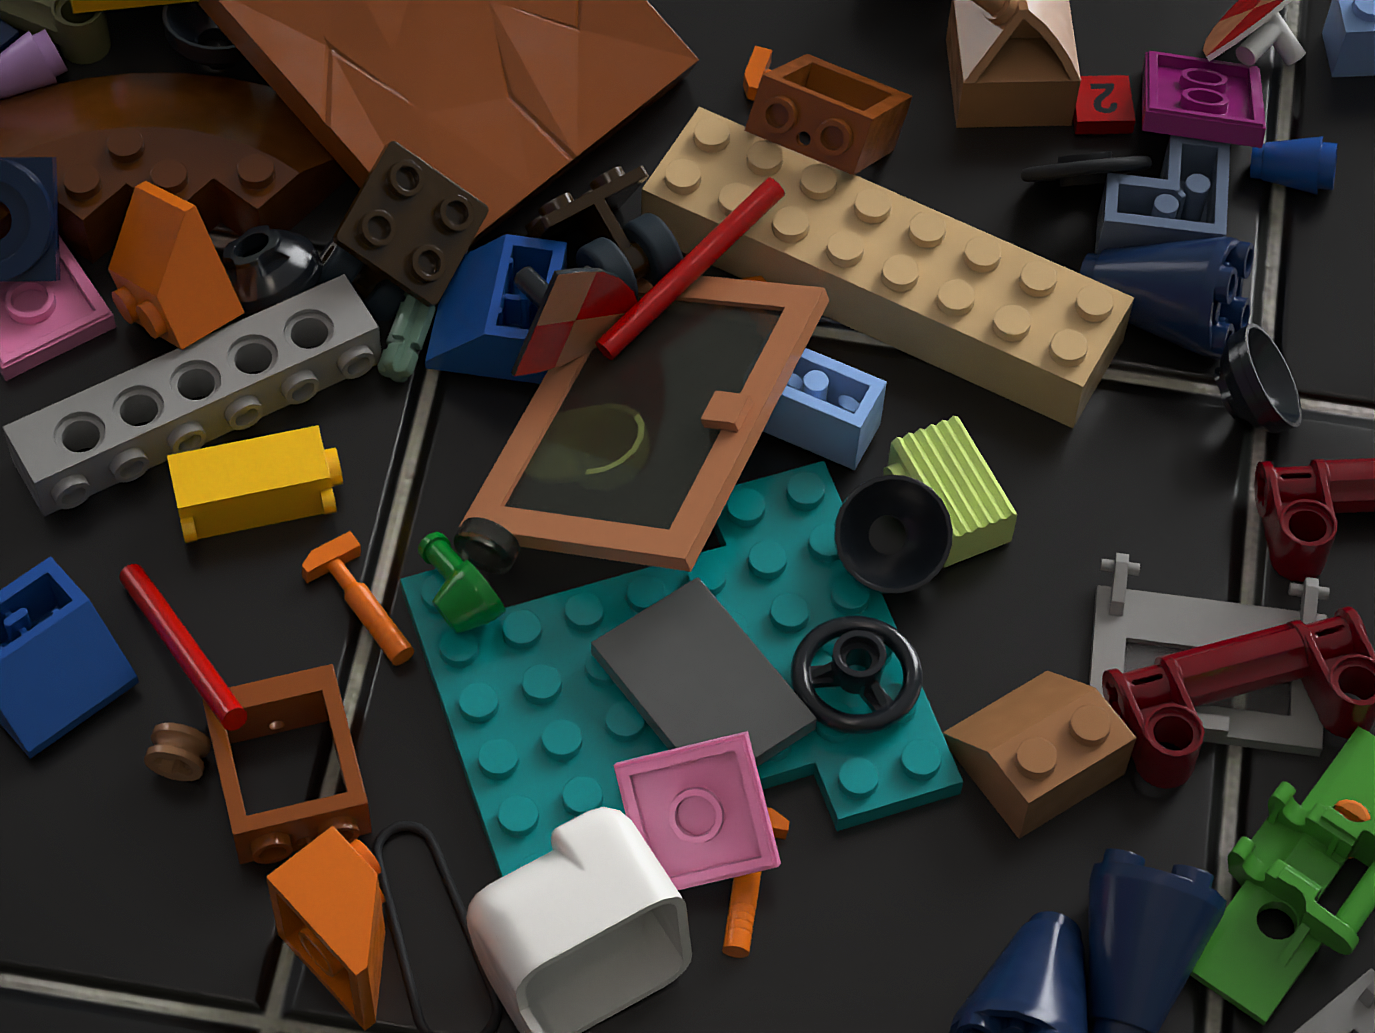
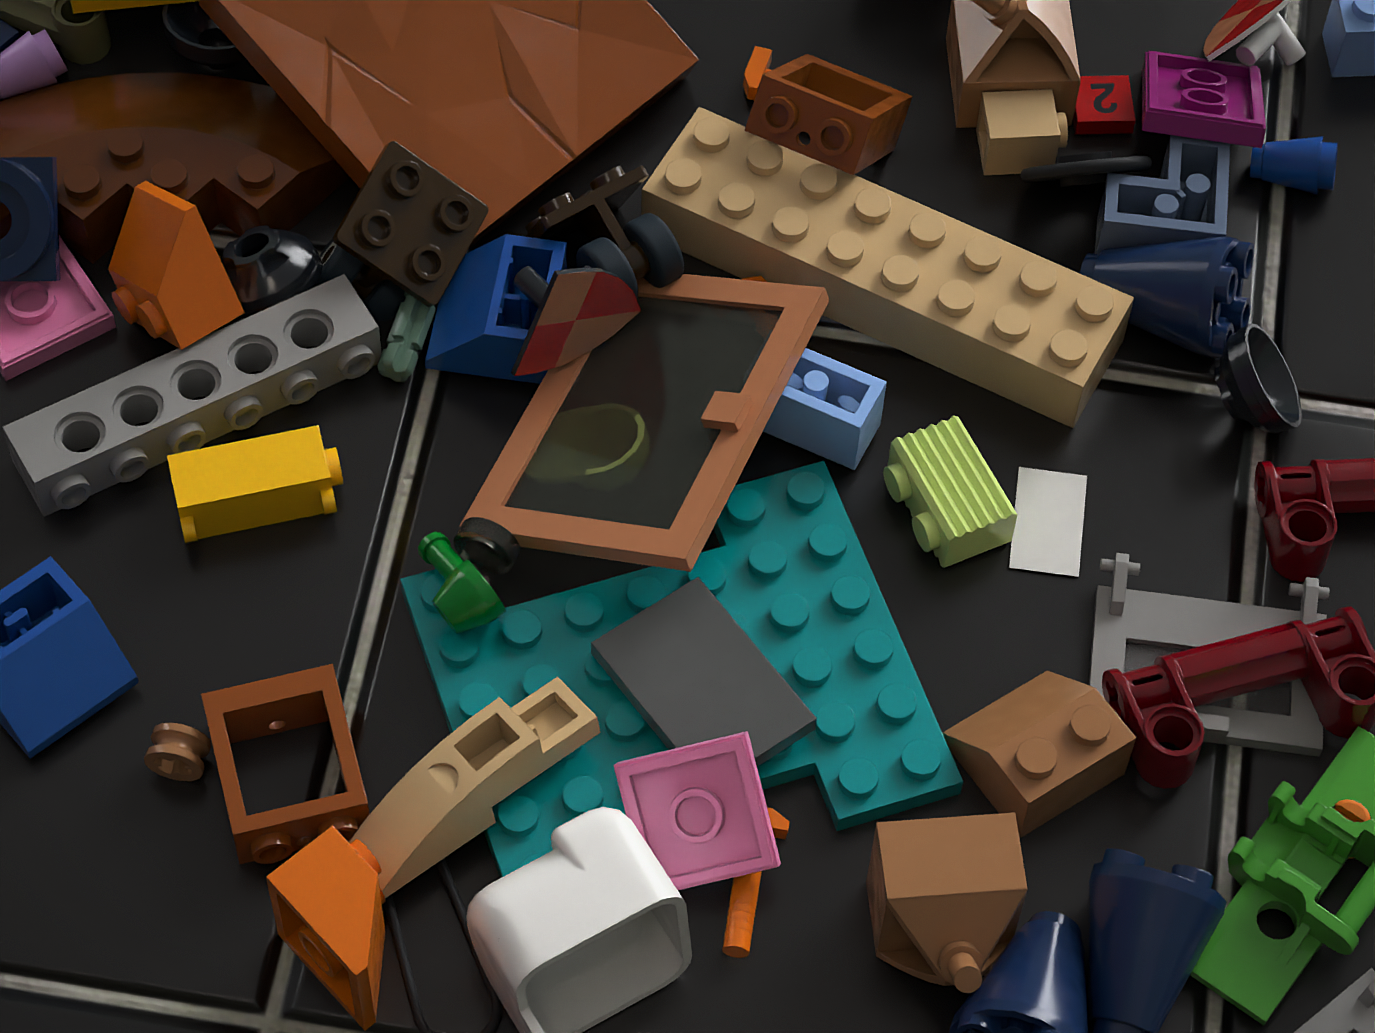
red bar [119,564,248,731] -> none
orange piece [302,531,414,666] -> none
red bar [595,177,785,360] -> none
black piece [791,616,923,734] -> none
black piece [834,475,953,593] -> none
none -> tan slope [349,676,601,898]
none -> medium nougat piece [866,812,1028,993]
none -> tan brick [976,89,1068,176]
none -> white sticker [1009,467,1087,577]

